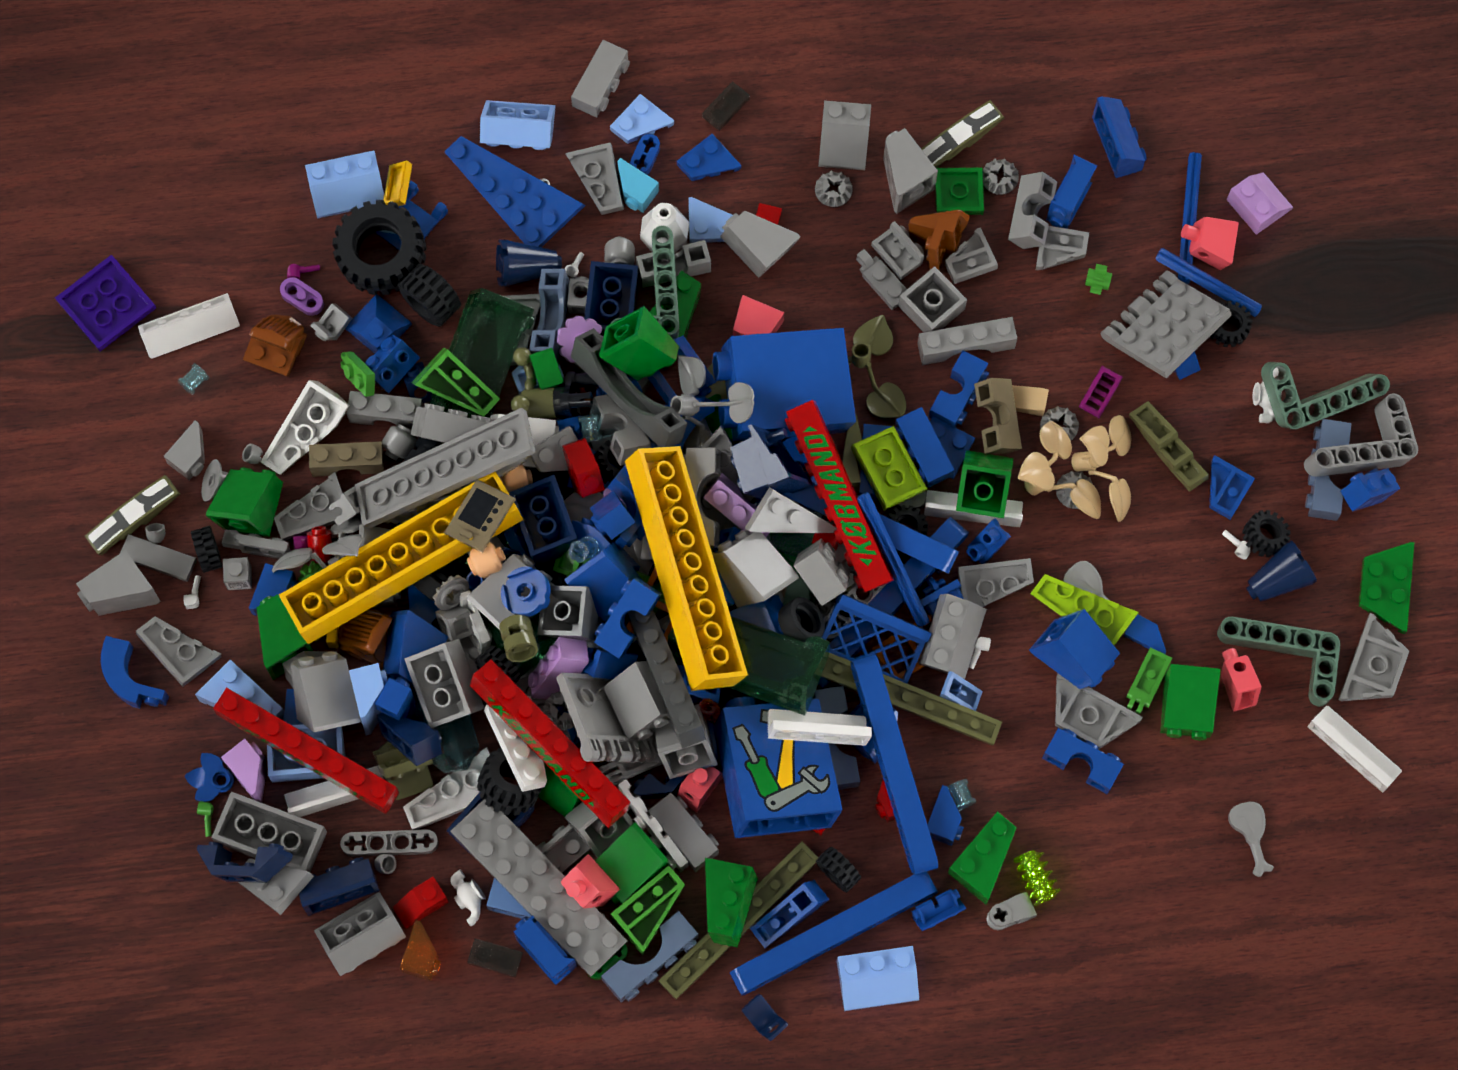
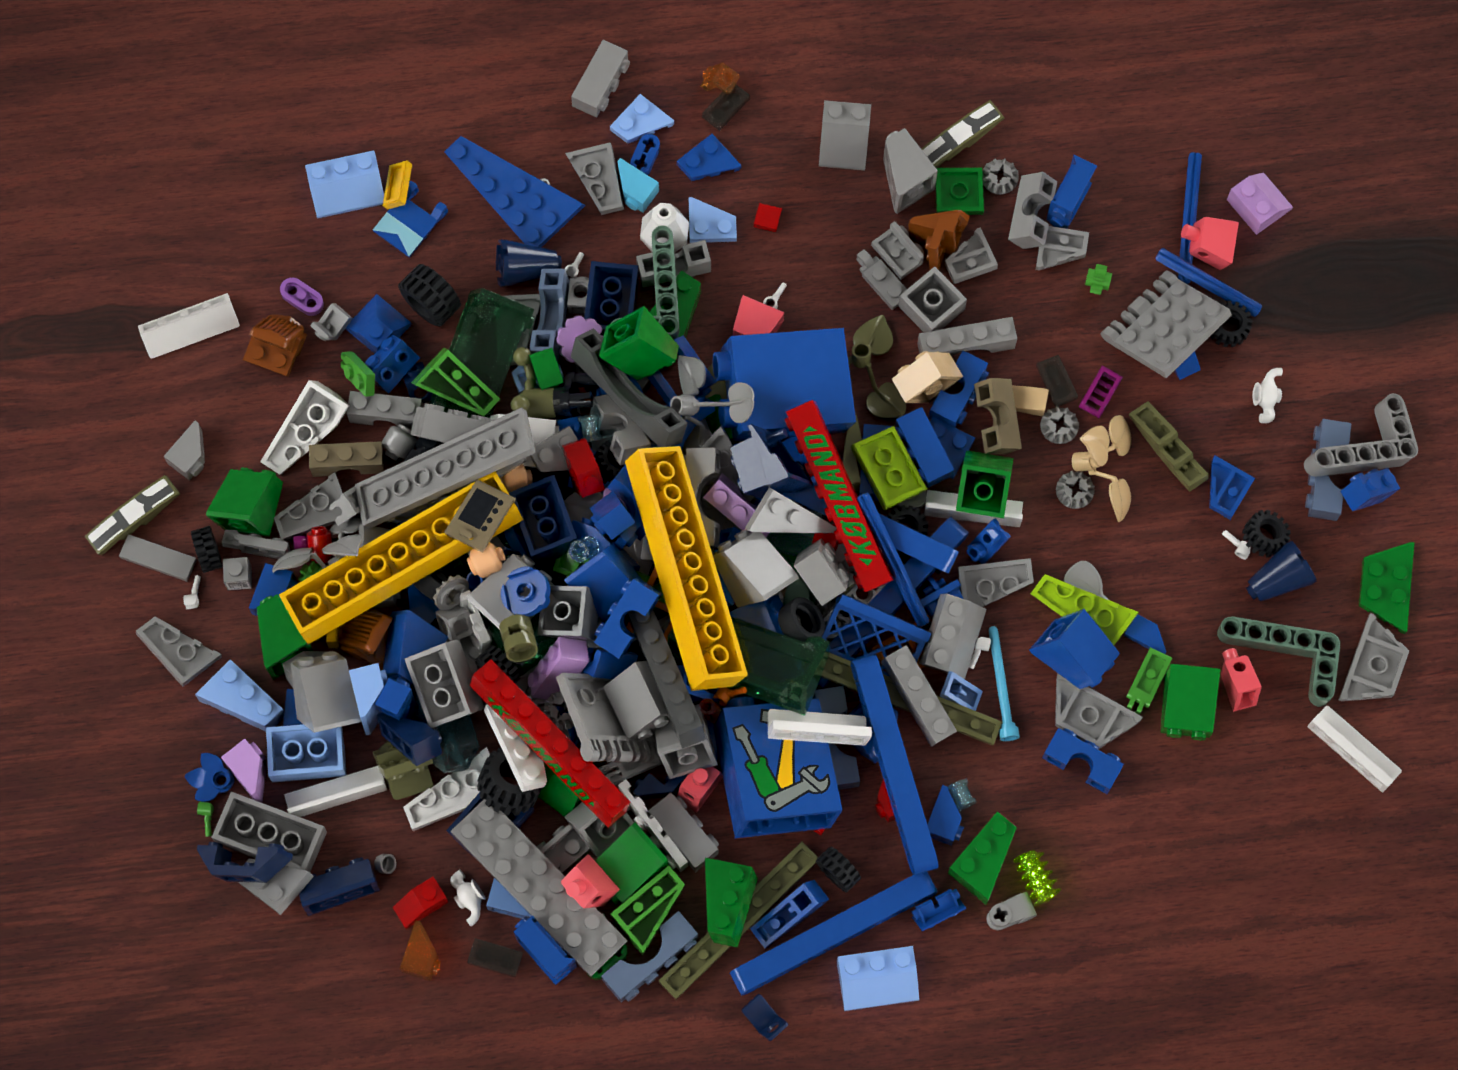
dark purple plate [55,255,156,352] -> none
light grey slope [76,550,161,616] -> none
blue arch [101,636,169,709] -> none
light grey hinge [145,523,166,544] -> none
clear light blue bush [177,363,209,395] -> none
light grey piece [201,459,228,501] -> none
red brick [213,687,399,814] -> none
light grey hinge [242,443,263,464] -> none
magenta hand [287,264,320,279] -> none
light grey slope [314,892,406,976] -> none
black tyre [332,200,427,295] -> none
light grey beam [340,830,439,857] -> none
light blue slope [480,100,555,150] -> none
light grey head [604,237,635,265] -> none
light grey slope [720,211,800,278] -> none
light grey gear [815,170,853,207] -> none
tan plant [1018,421,1101,519] -> none
blue slope [1092,96,1147,178] -> none
light grey piece [1228,802,1274,877] -> none
sand green beam [1261,362,1390,429] -> none
none -> clear orange bracket [700,62,740,94]
none -> orange hand [713,687,747,706]
none -> white hand [763,283,787,309]
none -> light grey brick [881,645,957,747]
none -> tan brick [892,351,963,403]
none -> medium azure piece [988,626,1020,741]
none -> clear smoke plate [1036,355,1078,408]

